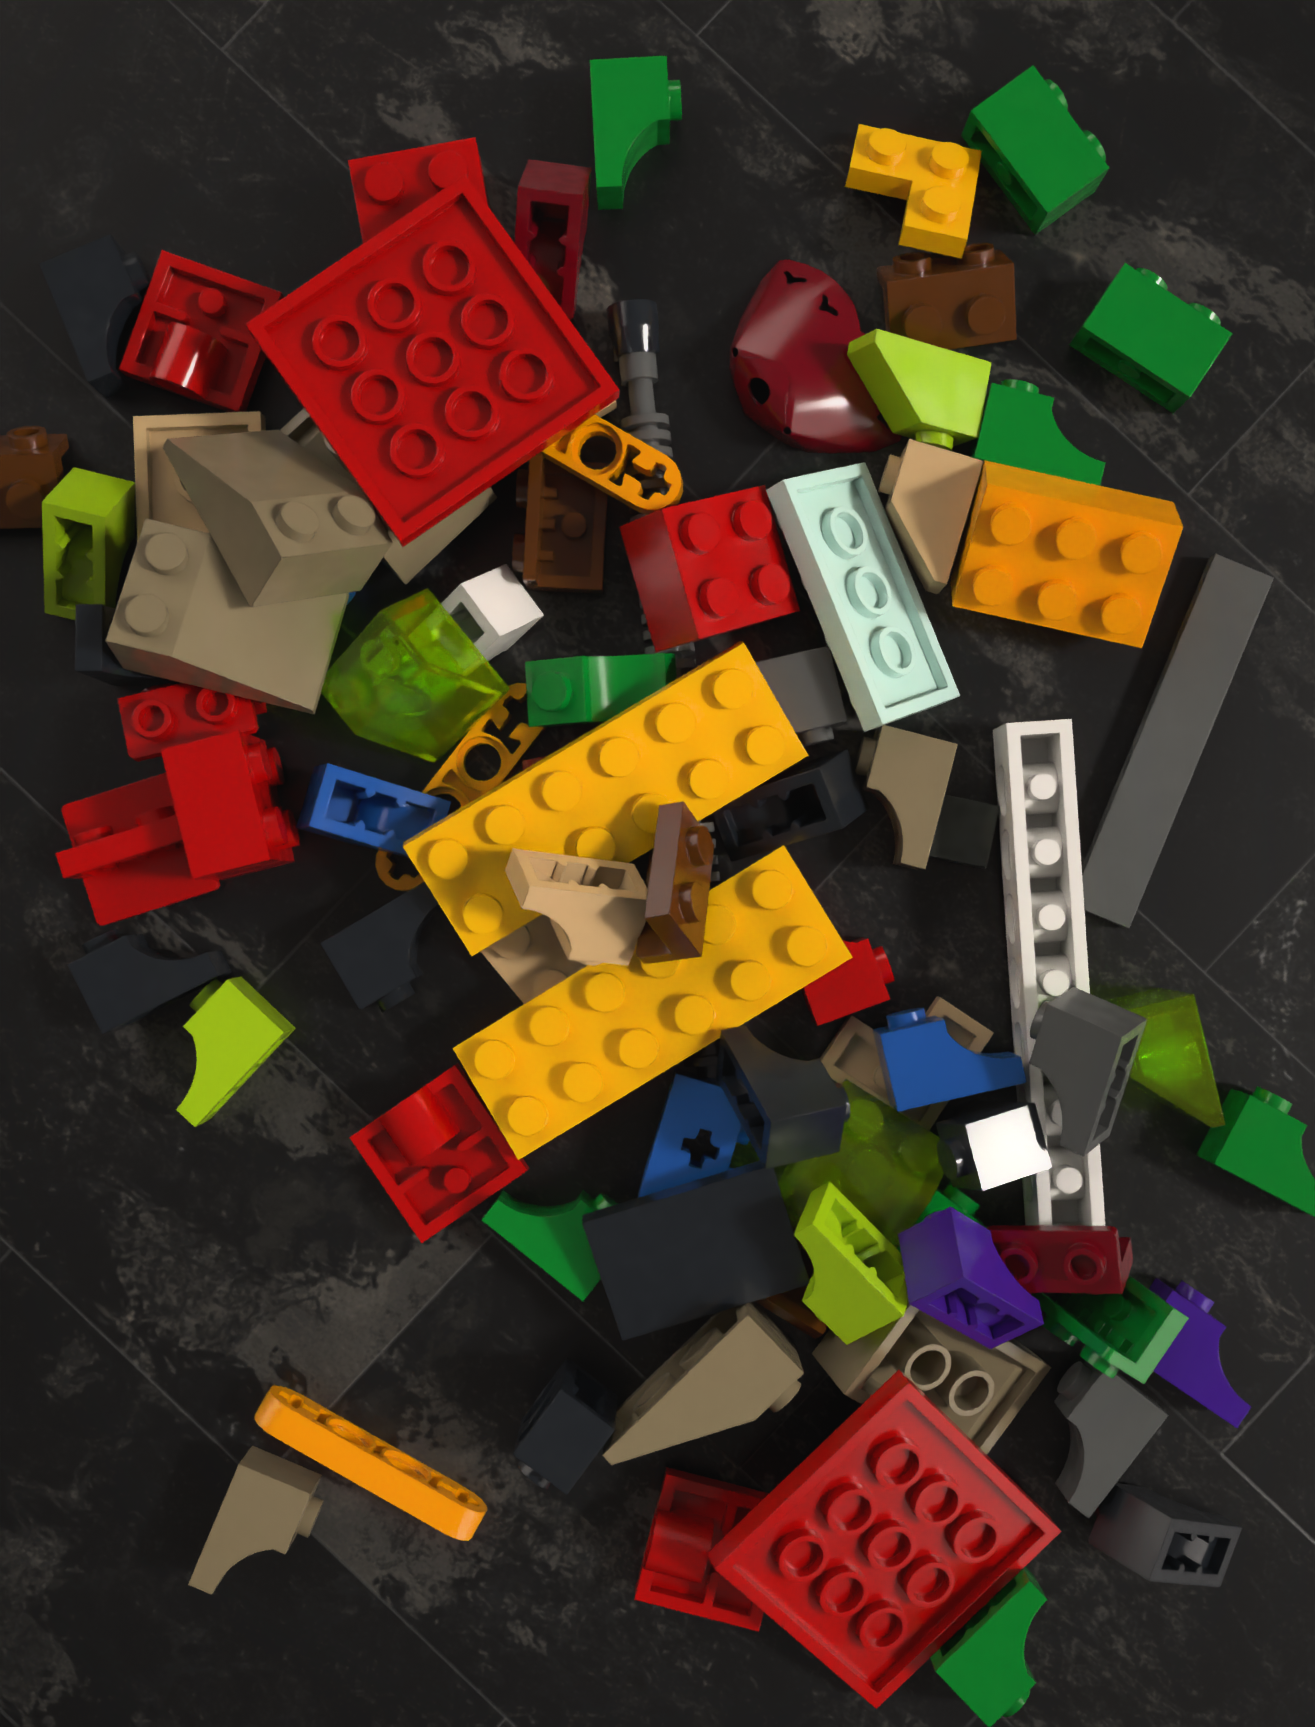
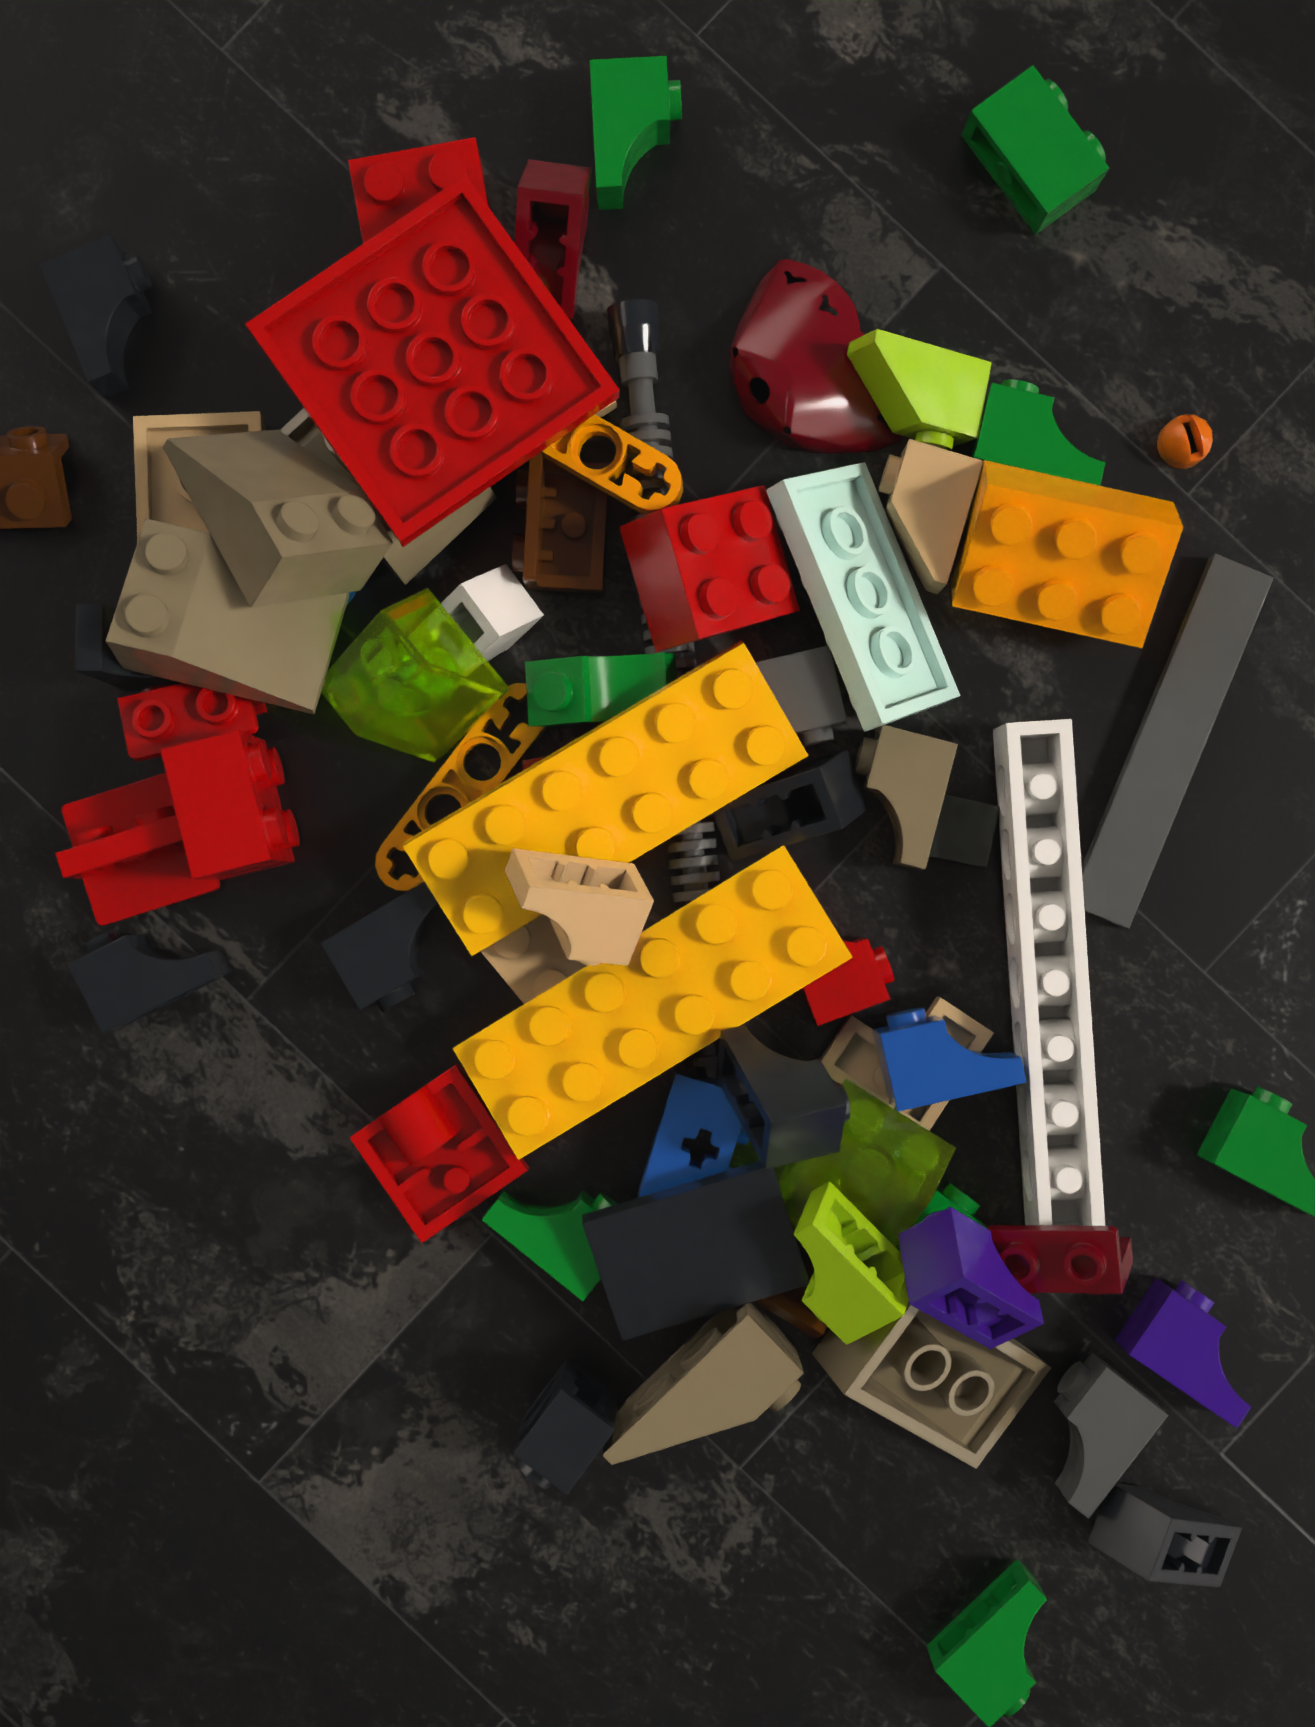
lime arch [42,467,135,621] -> none
red plate [119,250,284,412] -> none
lime arch [176,977,296,1127] -> none
dark tan arch [188,1446,324,1595] -> none
light orange beam [254,1385,487,1541] -> none
blue arch [296,763,451,858] -> none
red plate [634,1467,769,1632] -> none
reddish brown bracket [636,801,714,964] -> none
red plate [707,1370,1062,1709] -> none
yellow plate [845,124,982,258] -> none
reddish brown bracket [877,243,1017,350] -> none
arch [936,1100,1052,1191] -> none
dark grey arch [1029,987,1147,1157] -> none
green bracket [1031,1275,1189,1384] -> none
green brick [1069,263,1233,413] -> none
clear neon green slope [1106,988,1226,1128] -> none
none -> orange hinge [1157,414,1213,469]

